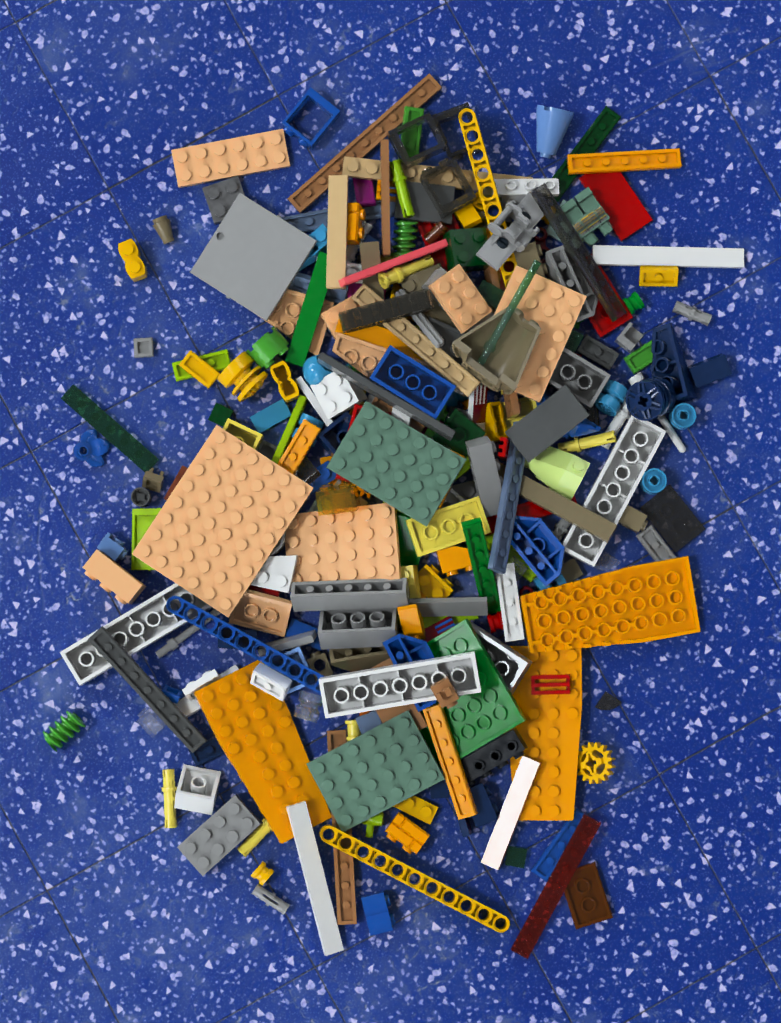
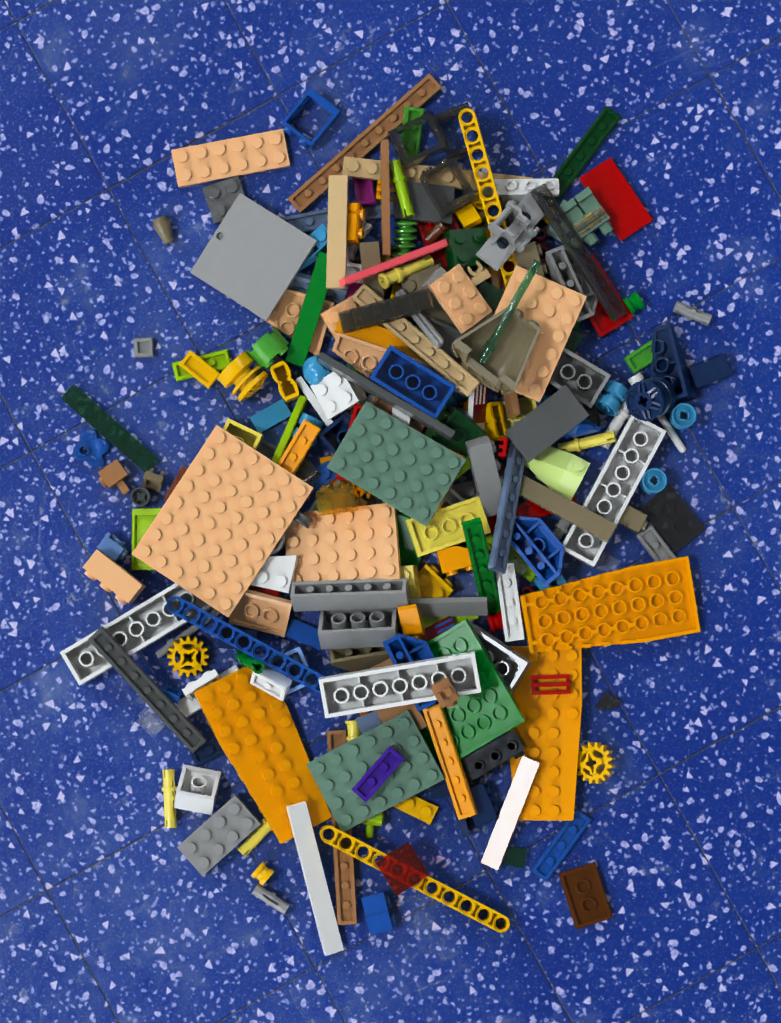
bright green piece [43,711,86,752] -> none
yellow brick [118,239,147,282] -> none
dark green tile [208,403,234,427] -> none
light grey tile [258,630,317,657] -> none
clear wheel [293,690,323,723] -> none
dark tan brick [307,651,334,681] -> none
light orange brick [385,812,430,854] -> none
clear red tile [510,814,601,959] -> none
medium blue cone [536,105,574,159] -> none
dark tan tile [561,558,584,583] -> none
light orange tile [567,148,682,175] -> none
dark grey plate [576,334,619,371] -> none
white tile [592,245,744,269] -> none
light grey panel [614,322,643,353] -> none
yellow plate [639,266,679,287] -> none
none -> medium nougat brick [98,459,131,495]
none -> yellow gear [167,635,209,677]
none -> green pin [234,650,265,674]
none -> dark grey bush [294,511,314,529]
none -> dark purple plate [352,745,405,802]
none -> clear red plate [375,841,429,896]
none -> tan tile [467,261,491,286]

